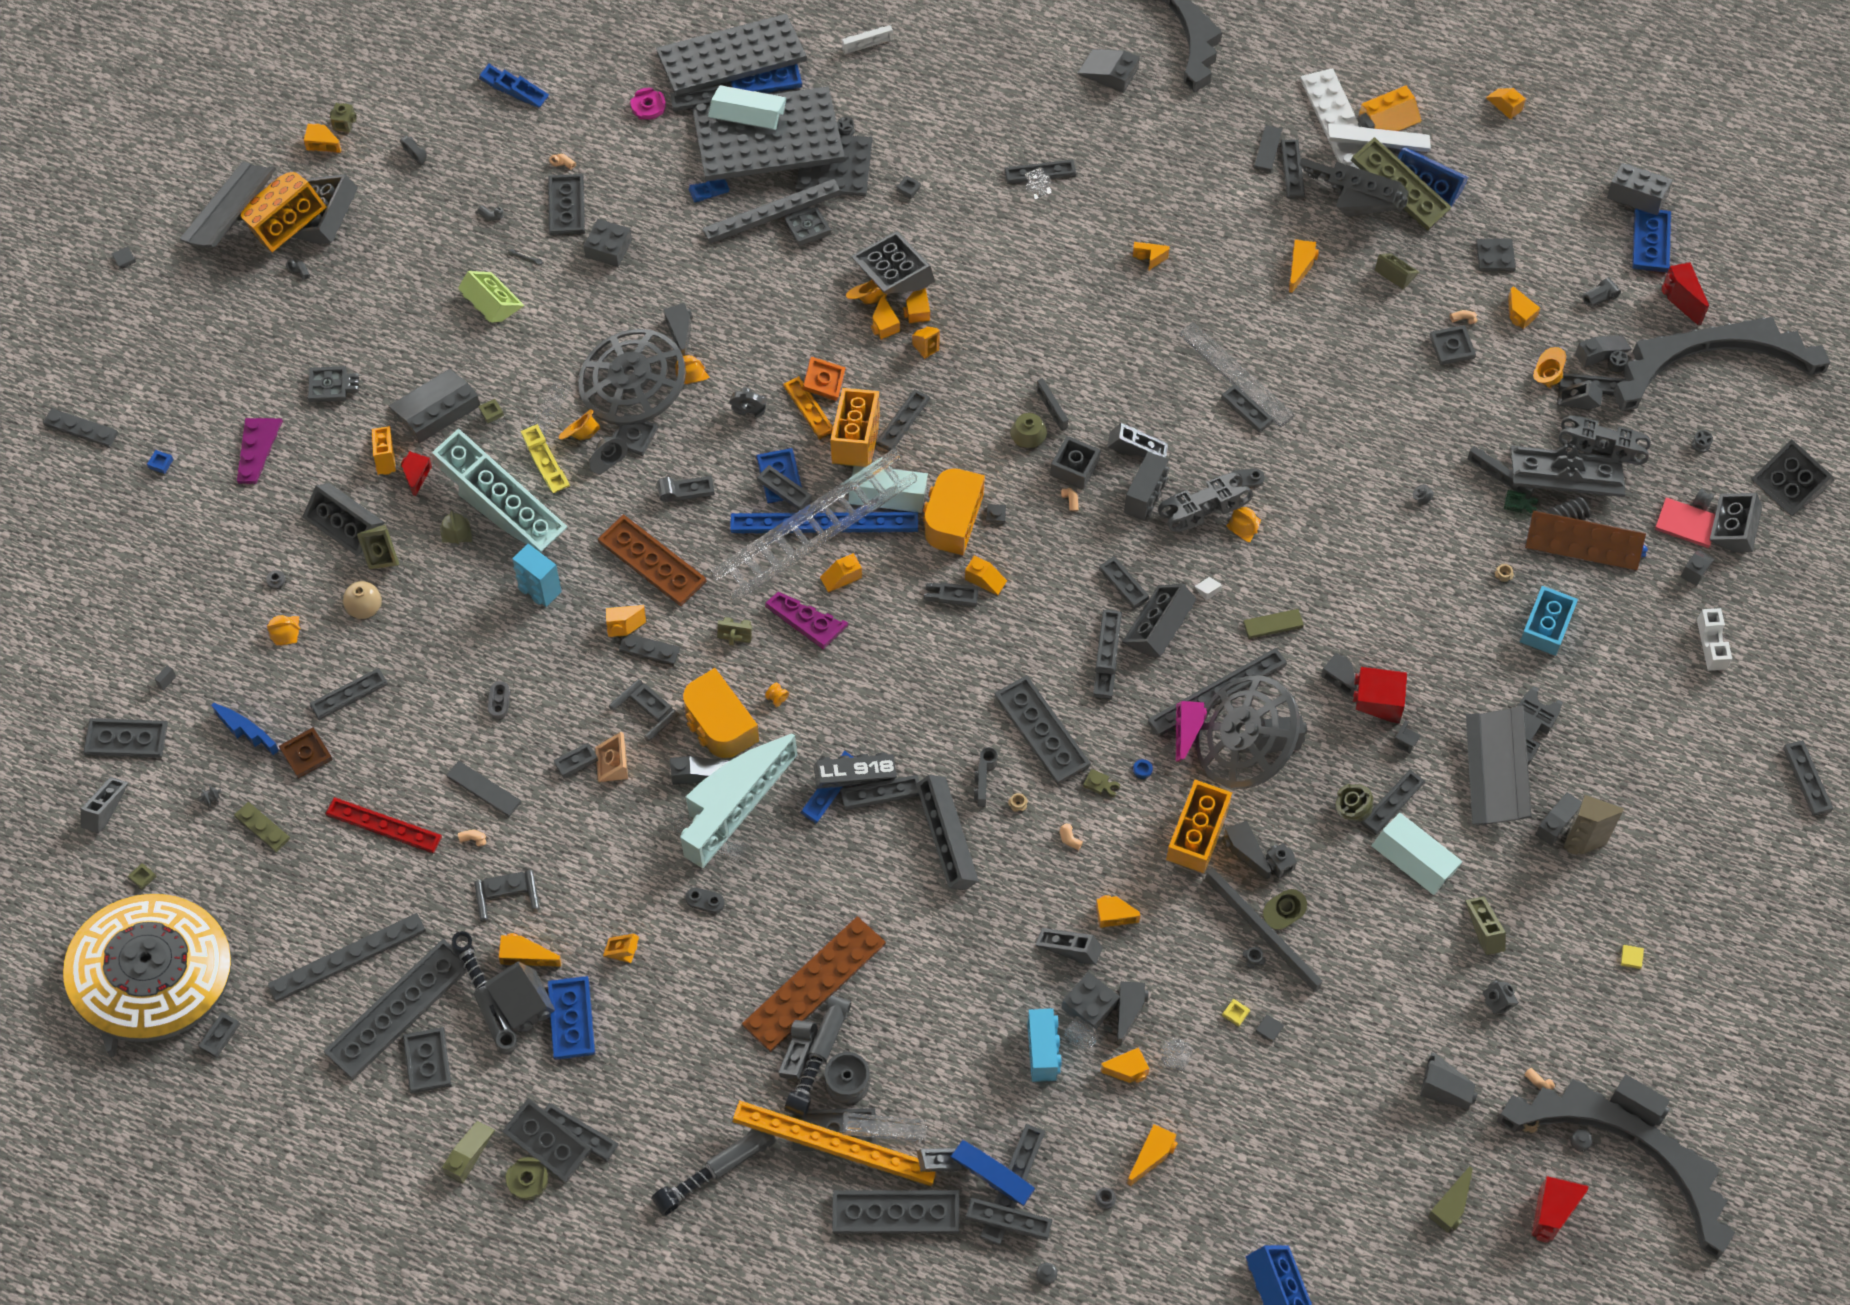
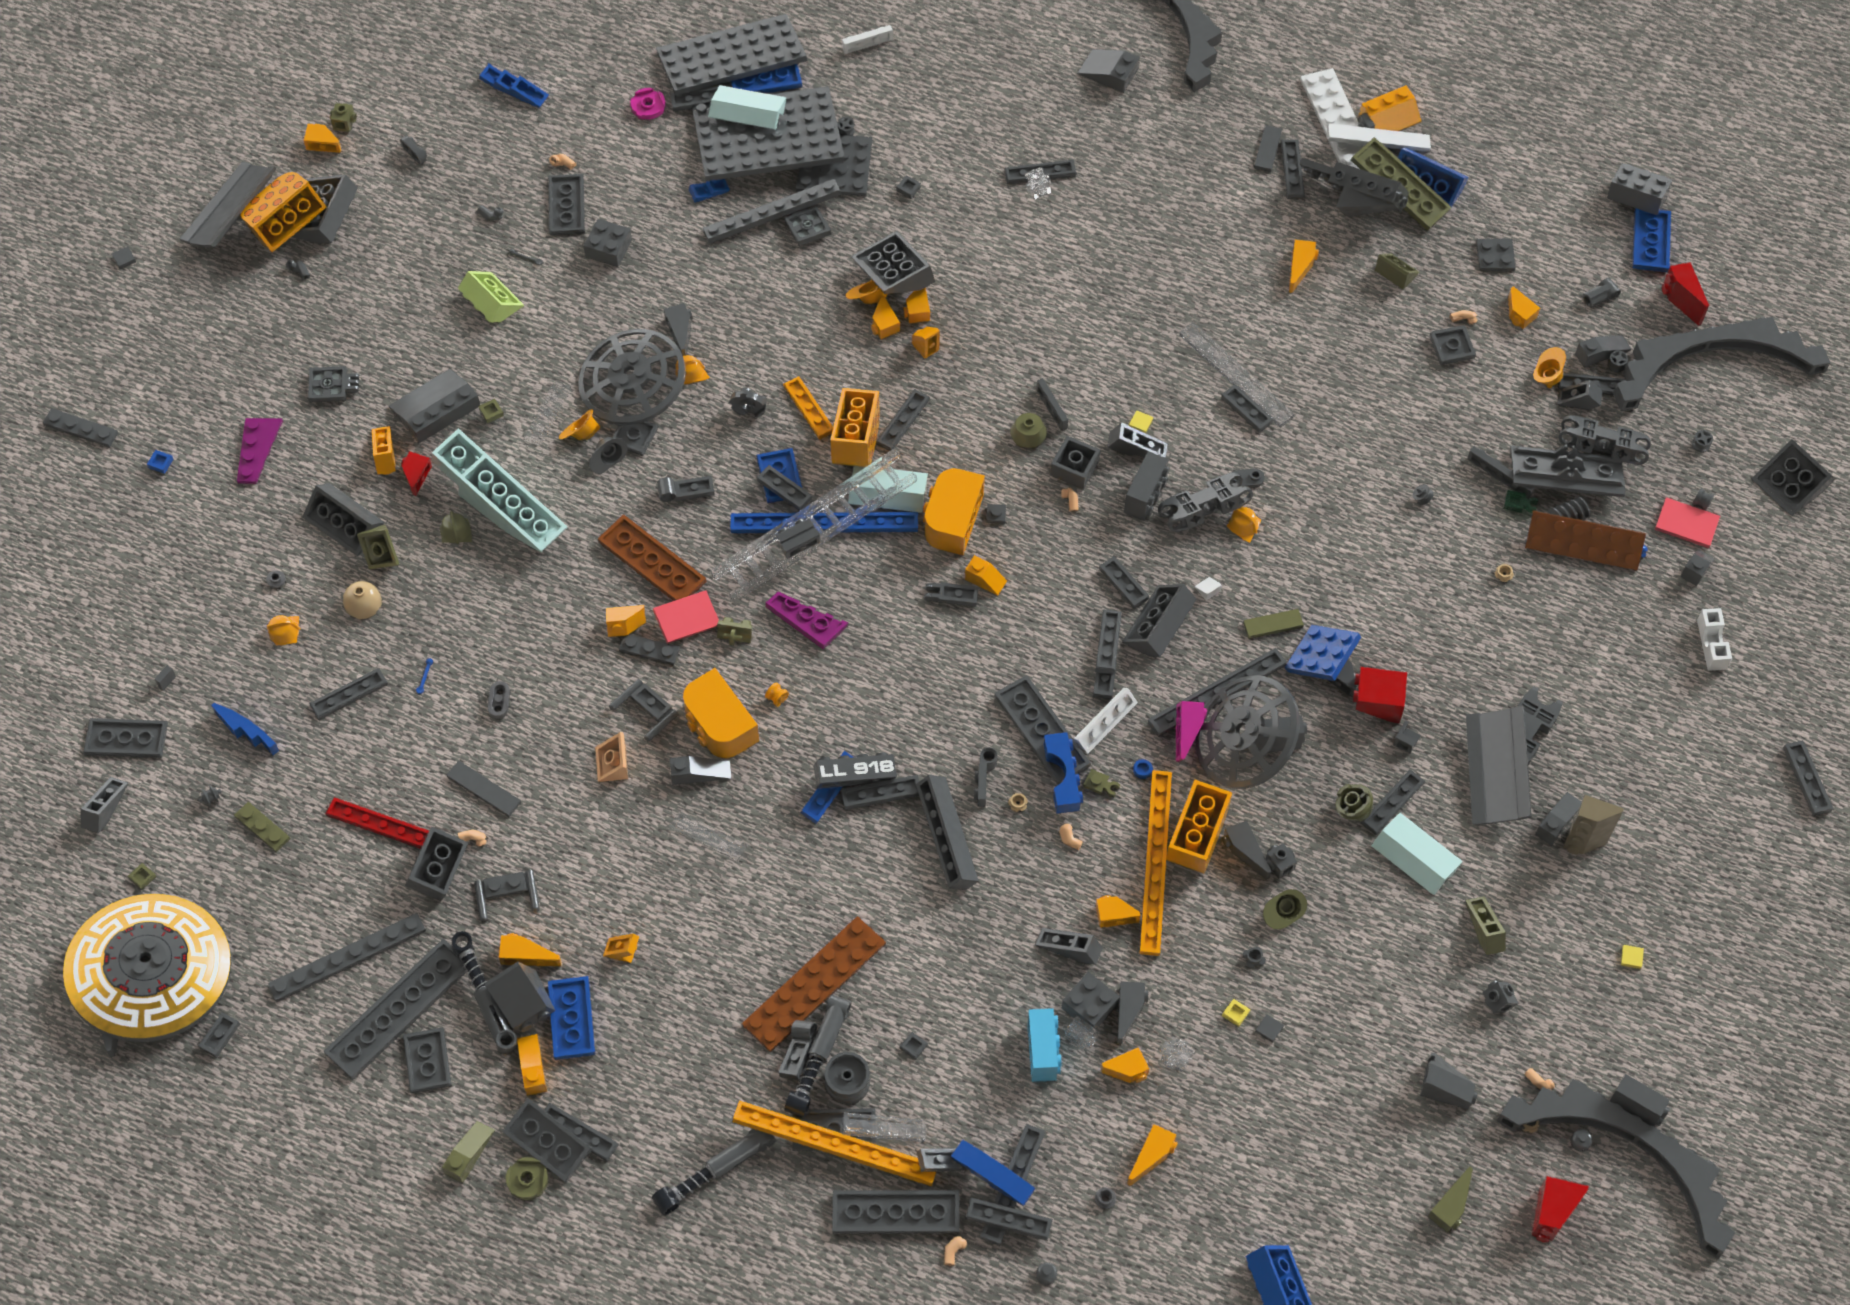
reddish brown plate [279,727,333,779] -> none
medium azure brick [512,544,562,607] -> none
light yellow slope [521,424,570,493] -> none
dark grey plate [554,743,598,779] -> none
light aqua slope [680,734,798,868] -> none
dark grey plate [685,887,725,914] -> none
orange plate [802,356,846,401] -> none
light orange slope [820,553,862,592] -> none
light orange slope [1132,242,1170,271] -> none
dark grey tile [1205,868,1322,992] -> none
light orange slope [1486,88,1526,119] -> none
medium azure brick [1520,586,1578,656] -> none
dark grey slope [1710,493,1763,552] -> none
none -> dark grey brick [404,827,468,901]
none -> blue hinge [416,658,433,694]
none -> light orange slope [517,1034,547,1096]
none -> coral tile [653,590,719,644]
none -> dark grey brick [776,518,820,559]
none -> dark grey tile [899,1032,928,1060]
none -> light nougat arm [944,1236,967,1266]
none -> blue arch [1043,732,1083,814]
none -> white plate [1074,688,1138,754]
none -> light yellow tile [1129,411,1153,433]
none -> light orange plate [1140,770,1172,956]
none -> plate [1285,625,1361,681]

